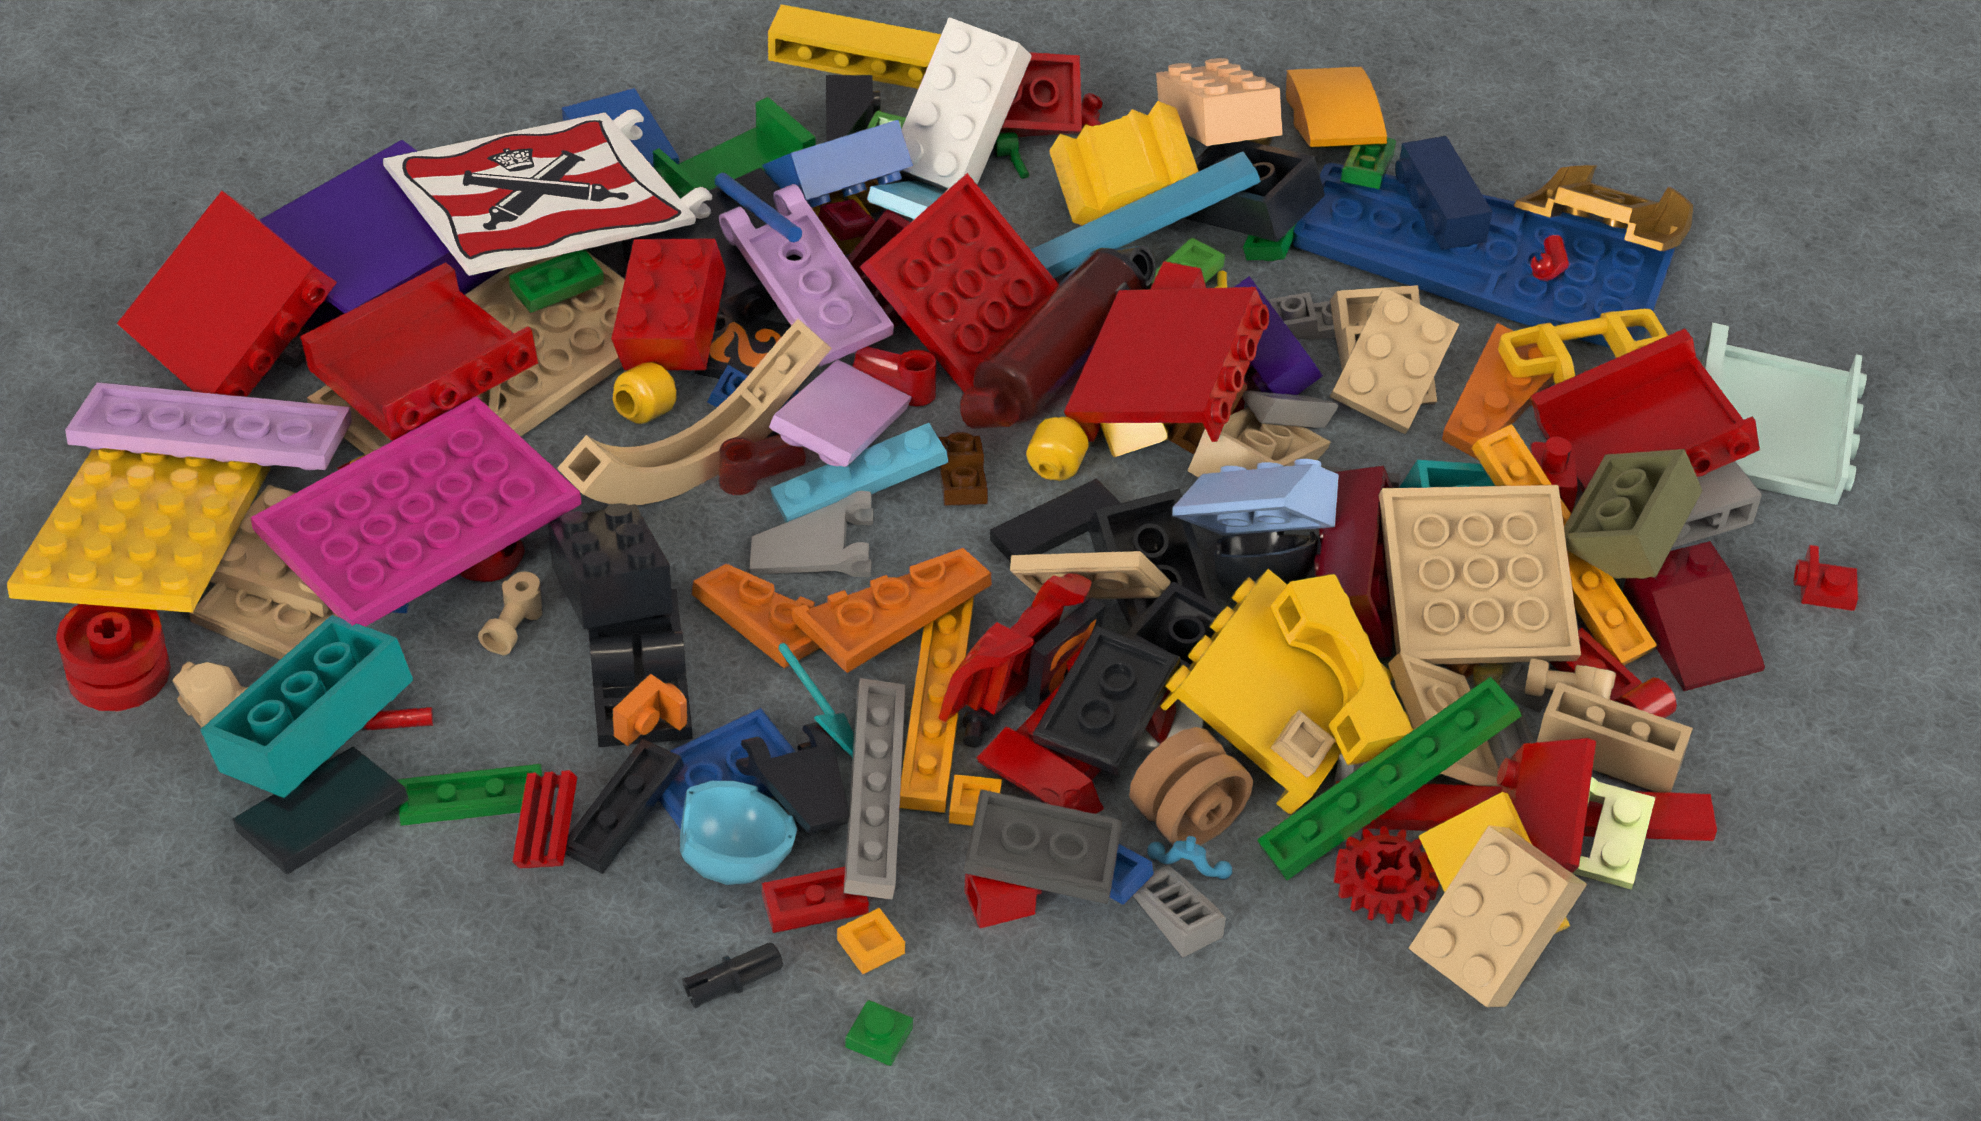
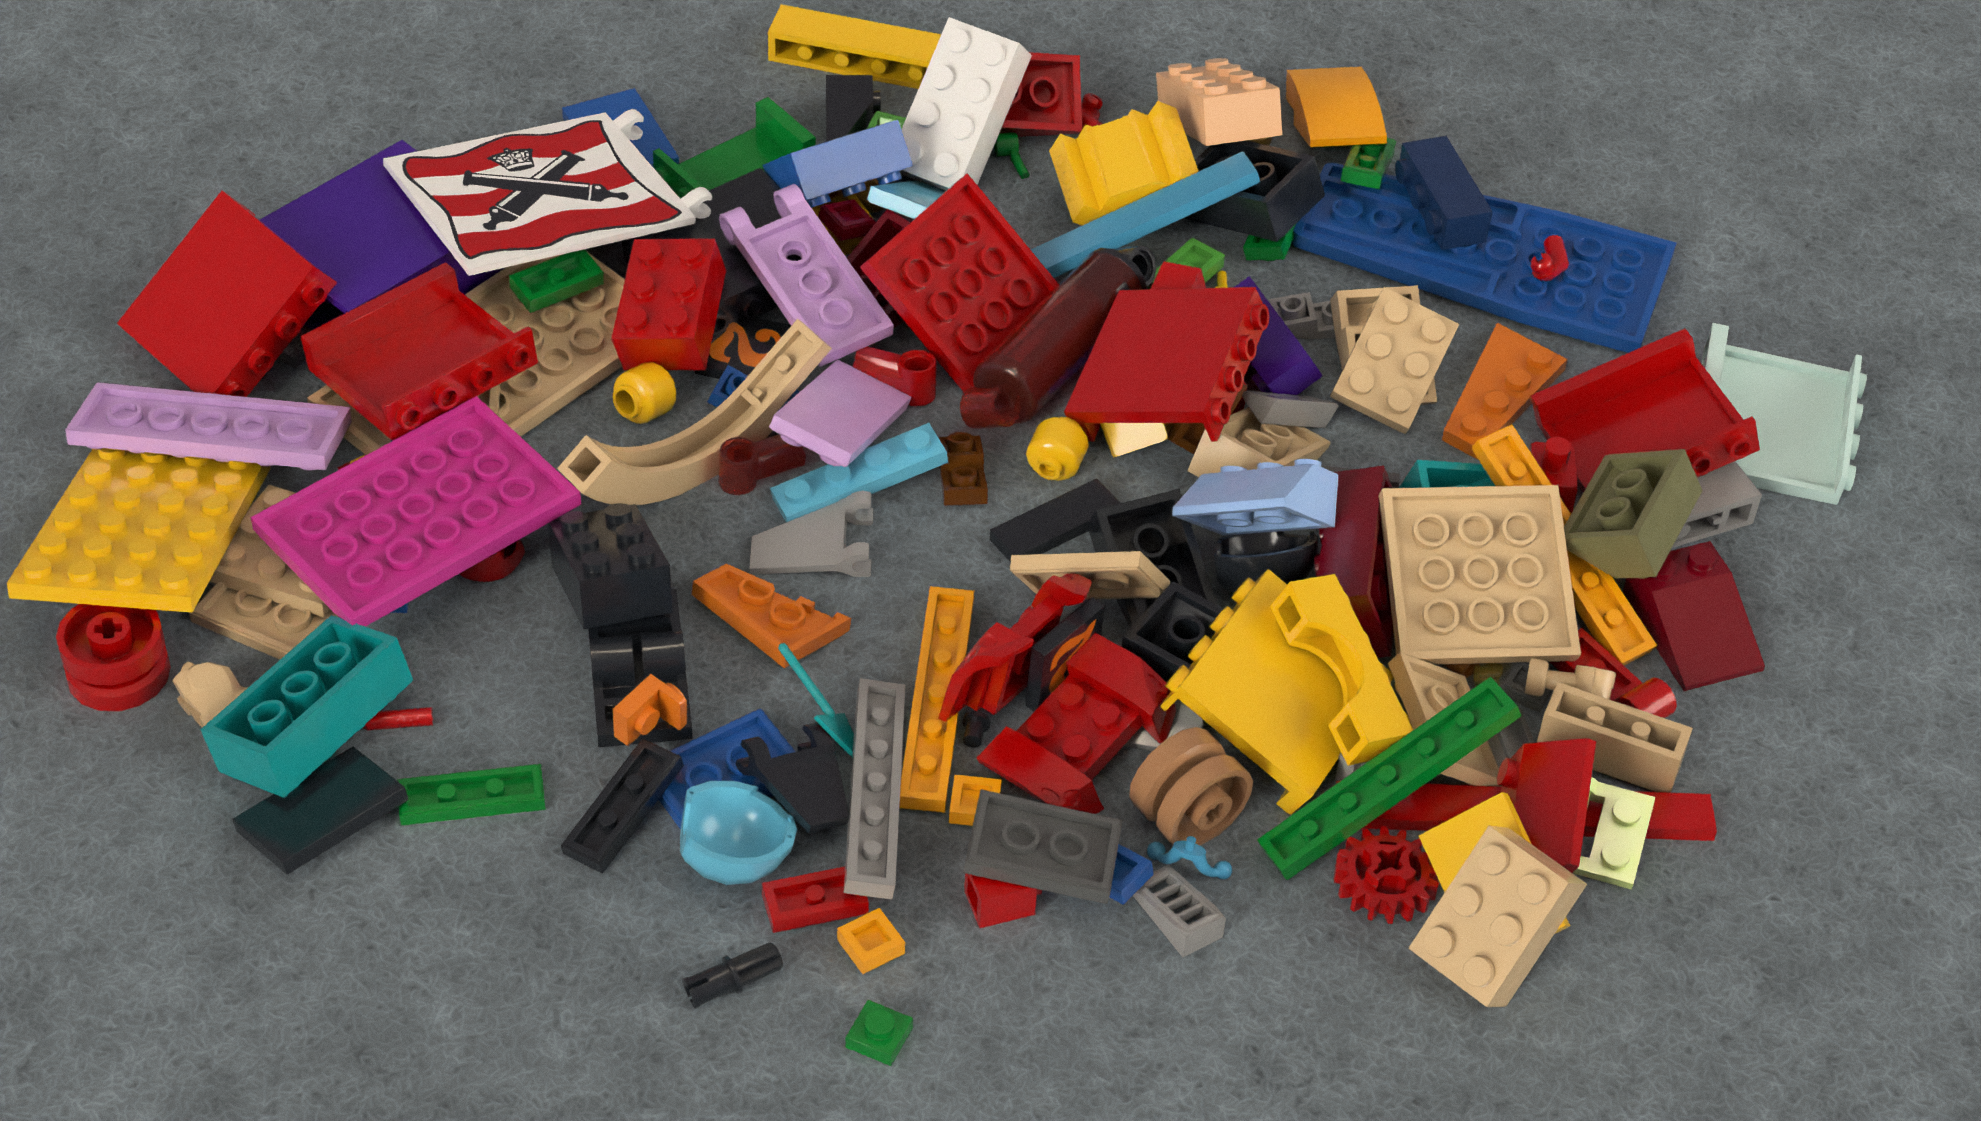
tan leg [478,572,542,655] -> none
red tile [512,770,578,868] -> none
blue bar [715,173,802,243] -> none
orange wing [791,548,992,673] -> none
black tile [1032,625,1181,775] -> none
tan tile [1271,710,1336,778] -> none
yellow bar [1498,309,1668,385] -> none
pearl gold piece [1514,165,1693,251] -> none
red bracket [1793,545,1858,611] -> none

